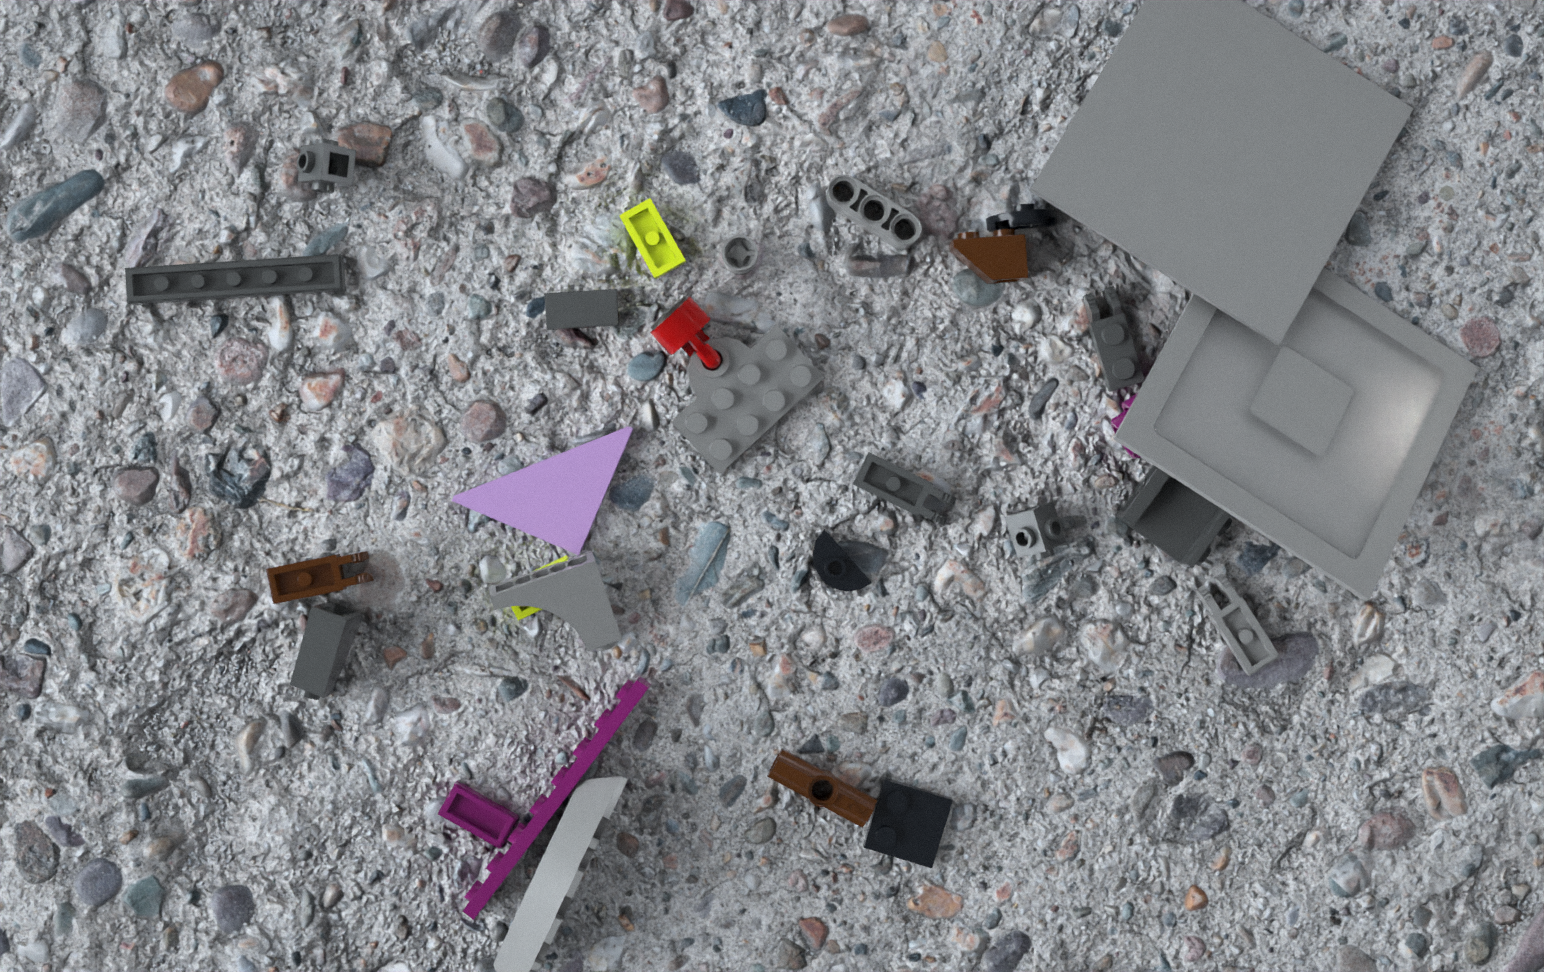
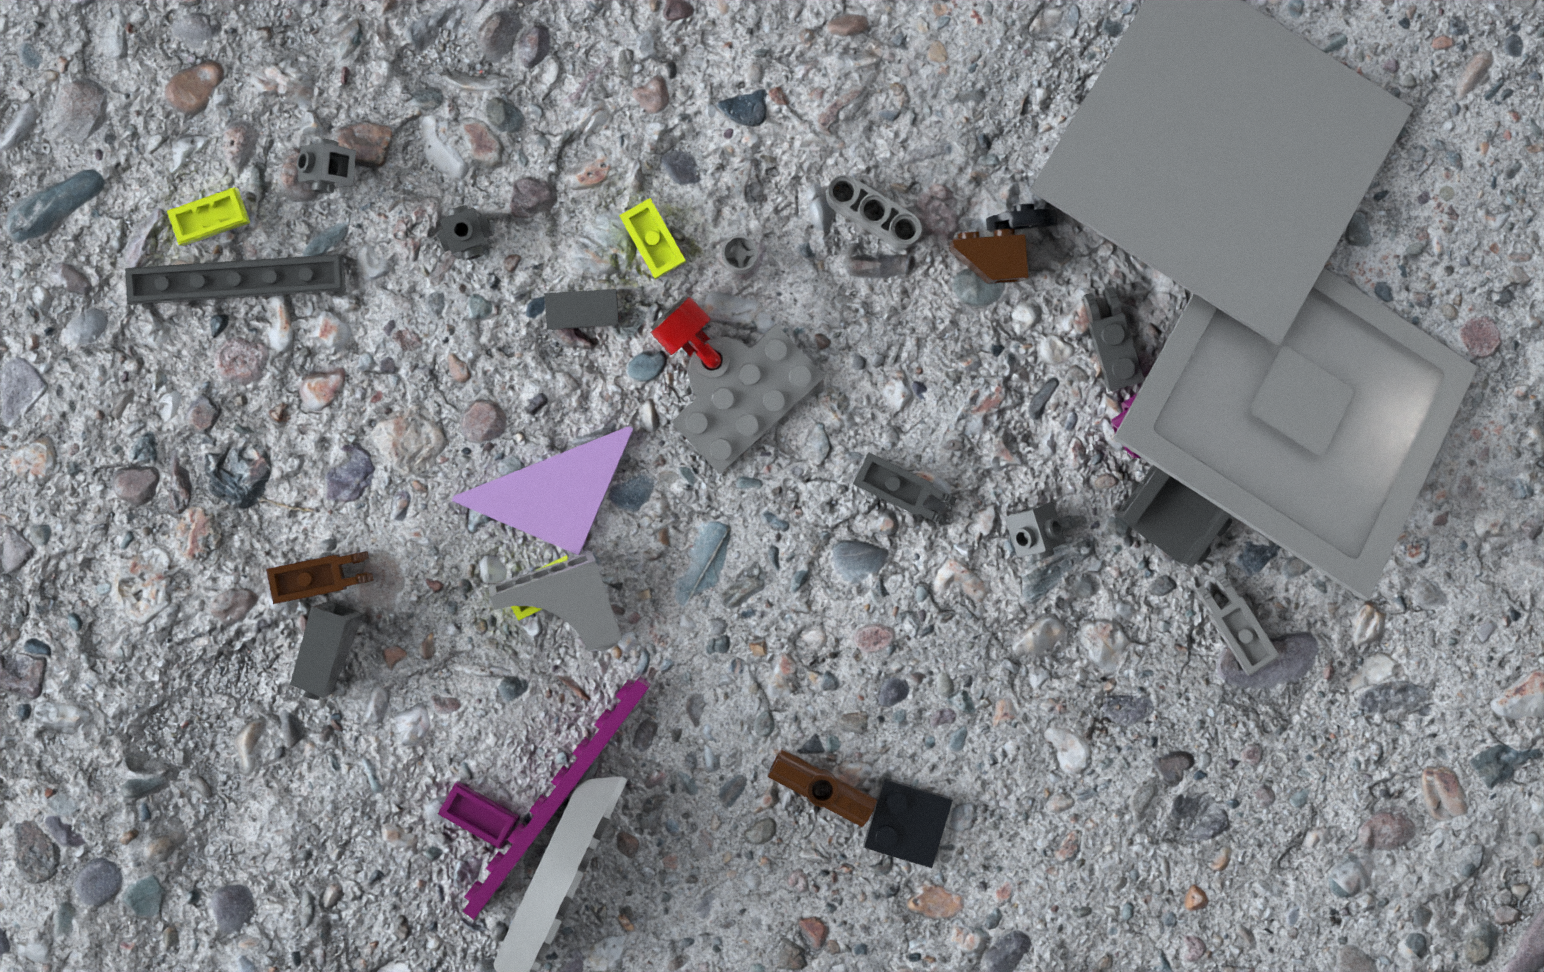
black plate [812,529,872,592] -> none
none -> neon yellow plate [167,187,250,246]
none -> dark grey brick [438,205,494,261]

